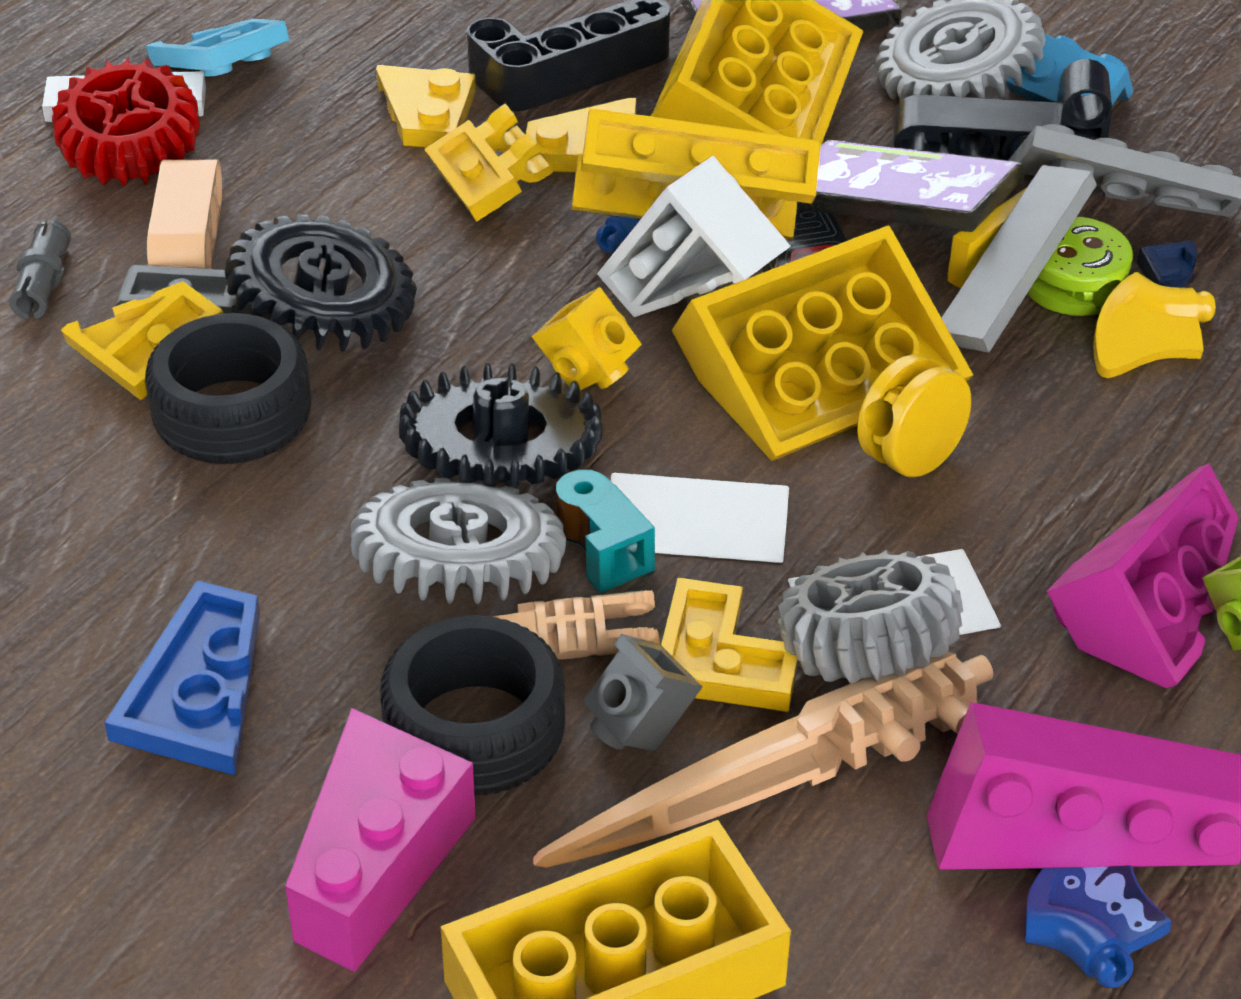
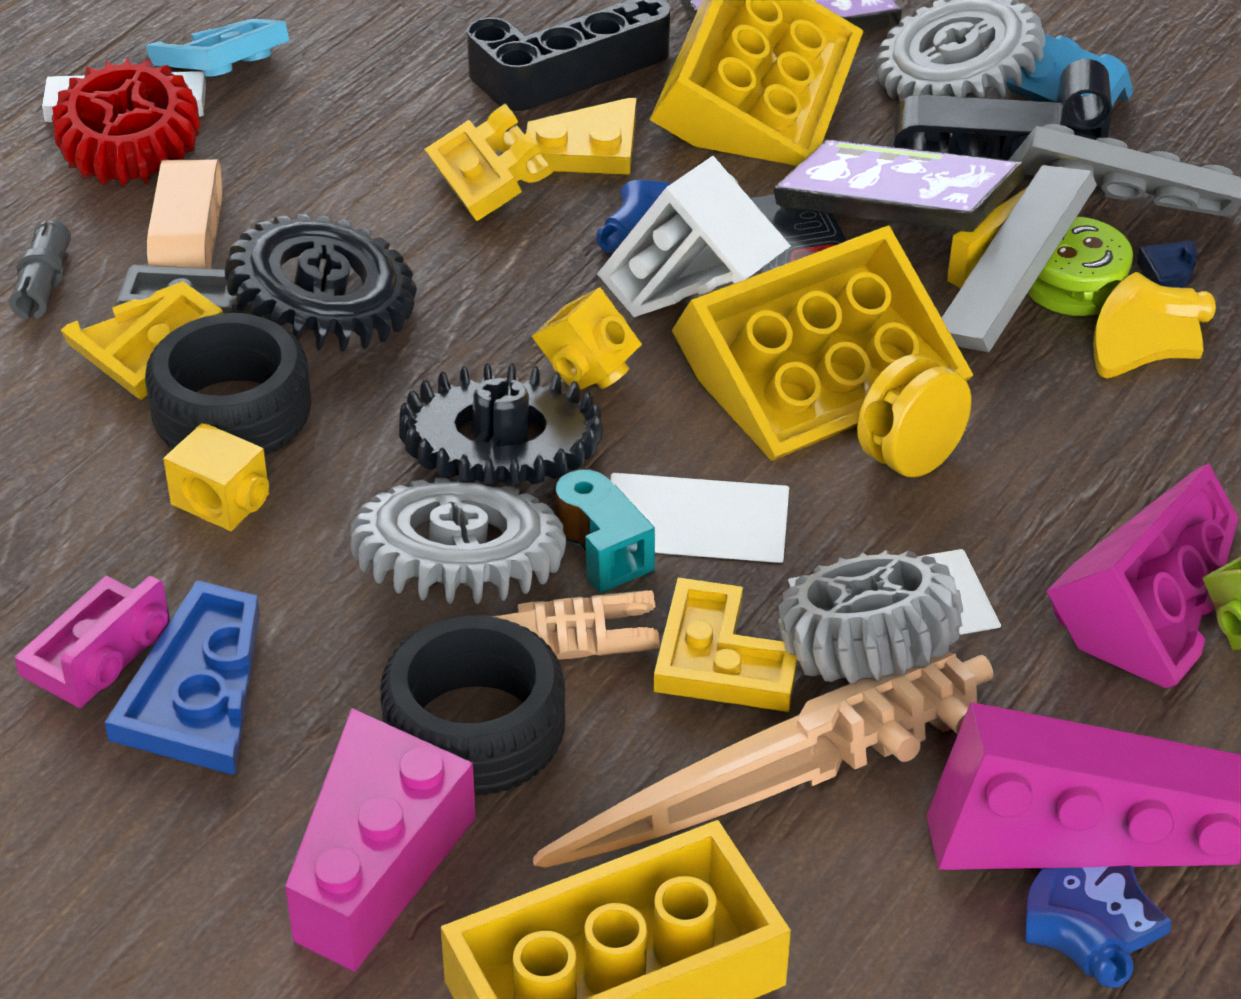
yellow wing [376,65,476,148] -> none
yellow fence [571,108,821,241] -> none
dark grey brick [582,634,703,752] -> none
none -> dark pink bracket [14,575,170,709]
none -> yellow brick [163,423,269,532]

